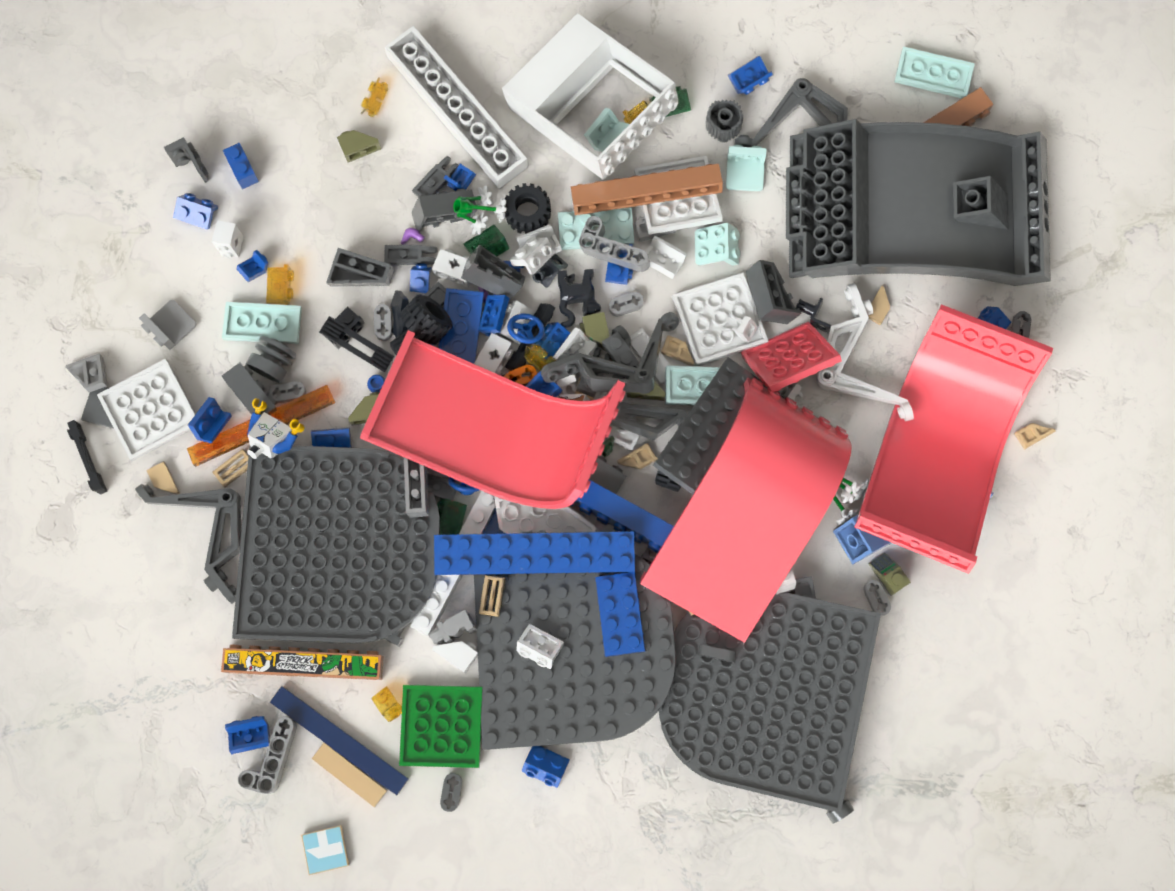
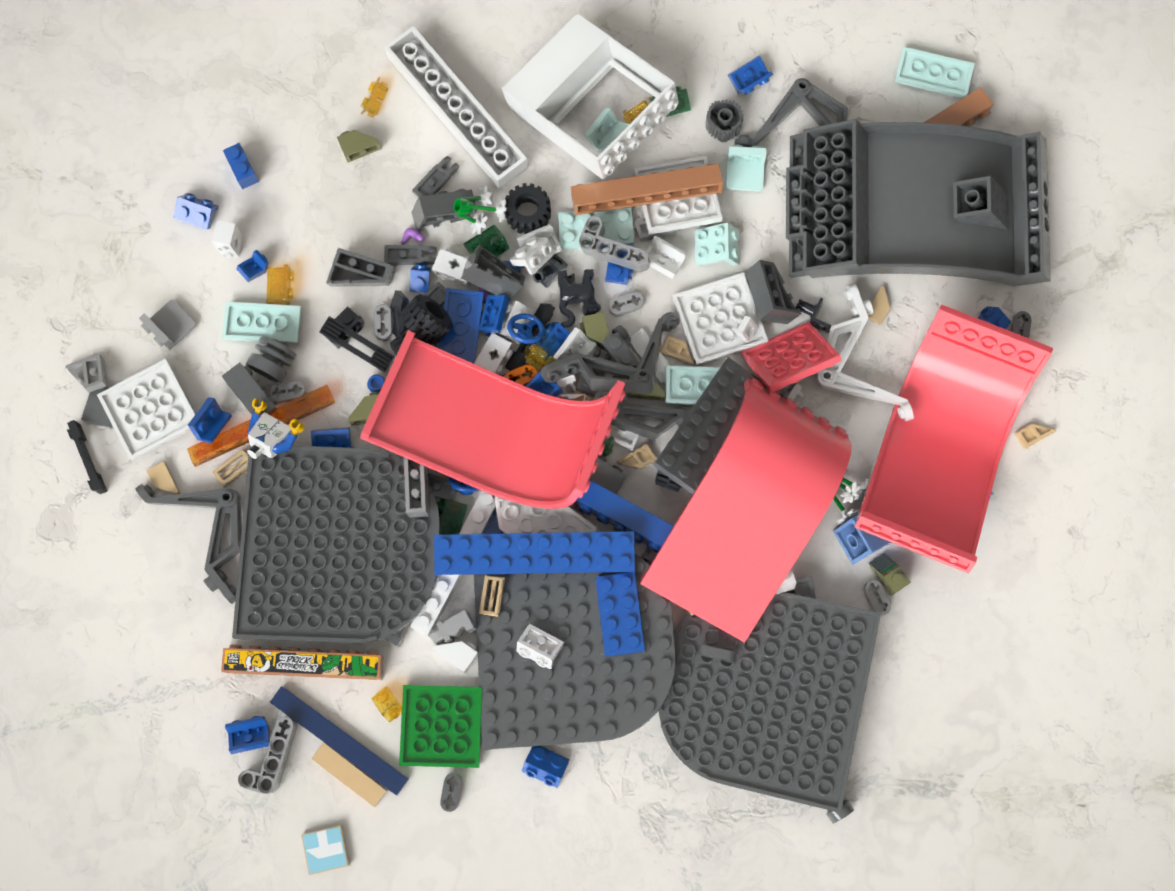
dark grey bracket [164,137,209,183] -> none
blue bracket [444,163,476,191] -> none

